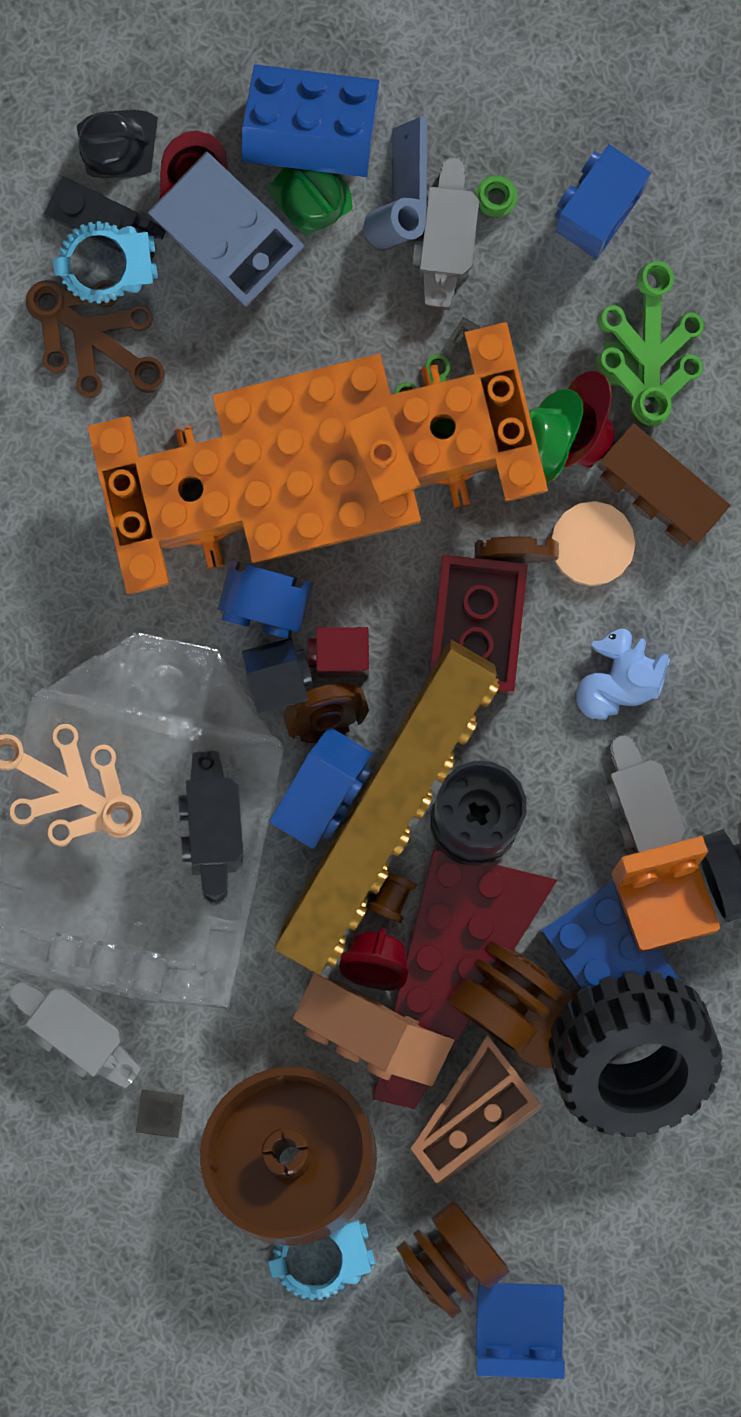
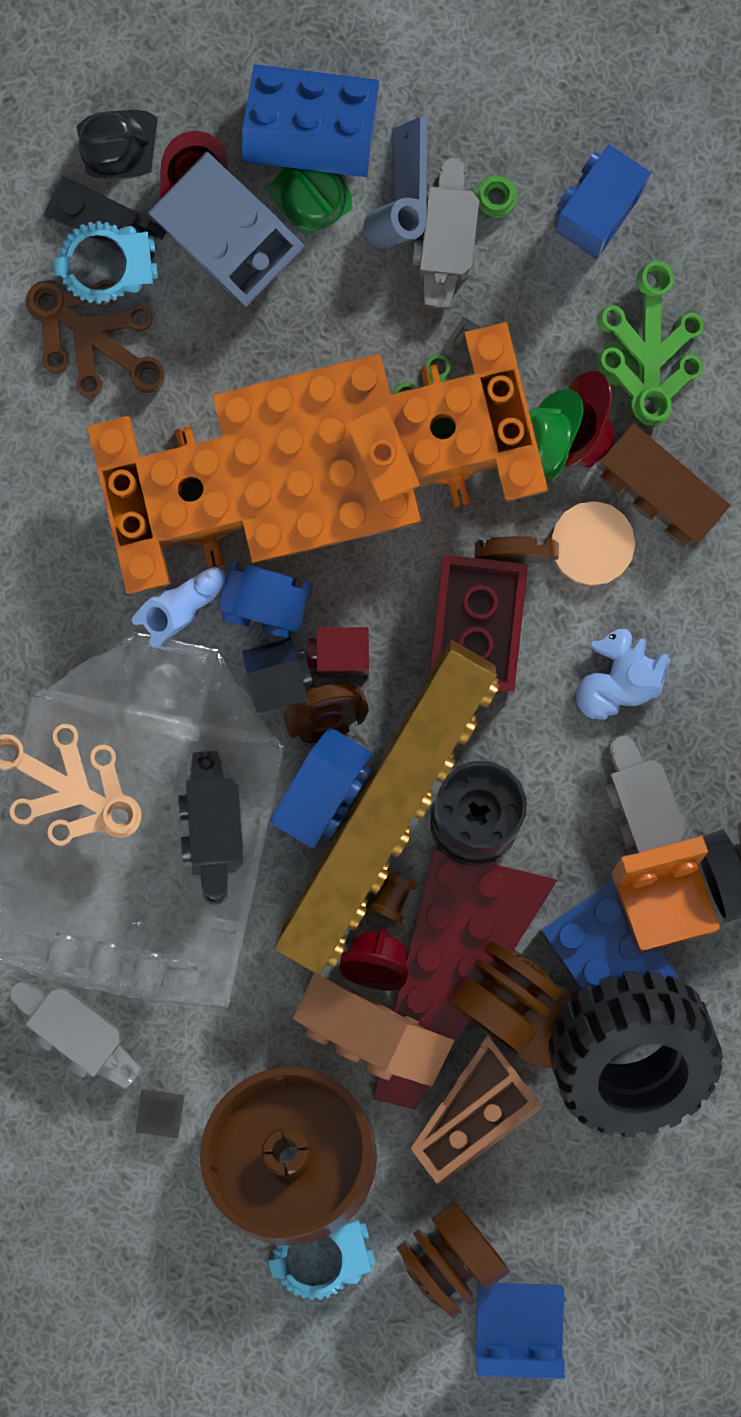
none -> light blue animal [131,567,226,648]

